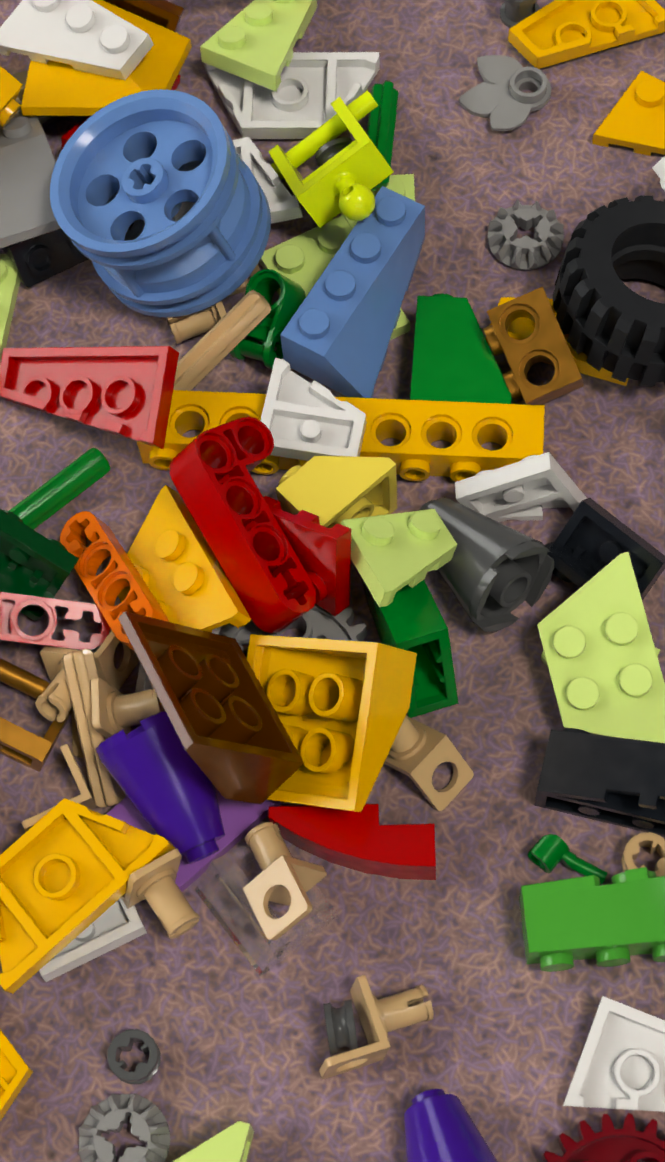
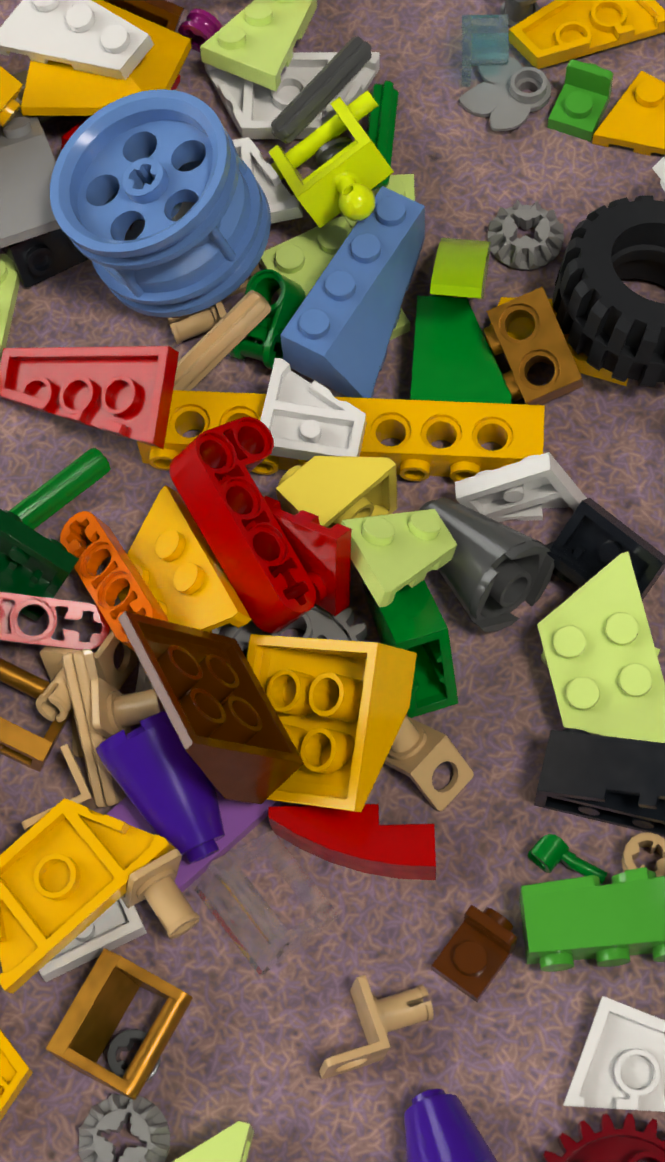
tan bracket [242,822,327,941] -> none
dark grey bush [323,1000,358,1055] -> none
none -> pearl gold tile [45,948,193,1100]
none -> magenta bush [178,9,222,52]
none -> dark grey axle [271,36,372,144]
none -> lime slope [430,237,491,299]
none -> reddish brown bracket [431,905,517,1002]
none -> clear light blue panel [461,15,509,87]
none -> bright green bracket [548,59,614,142]

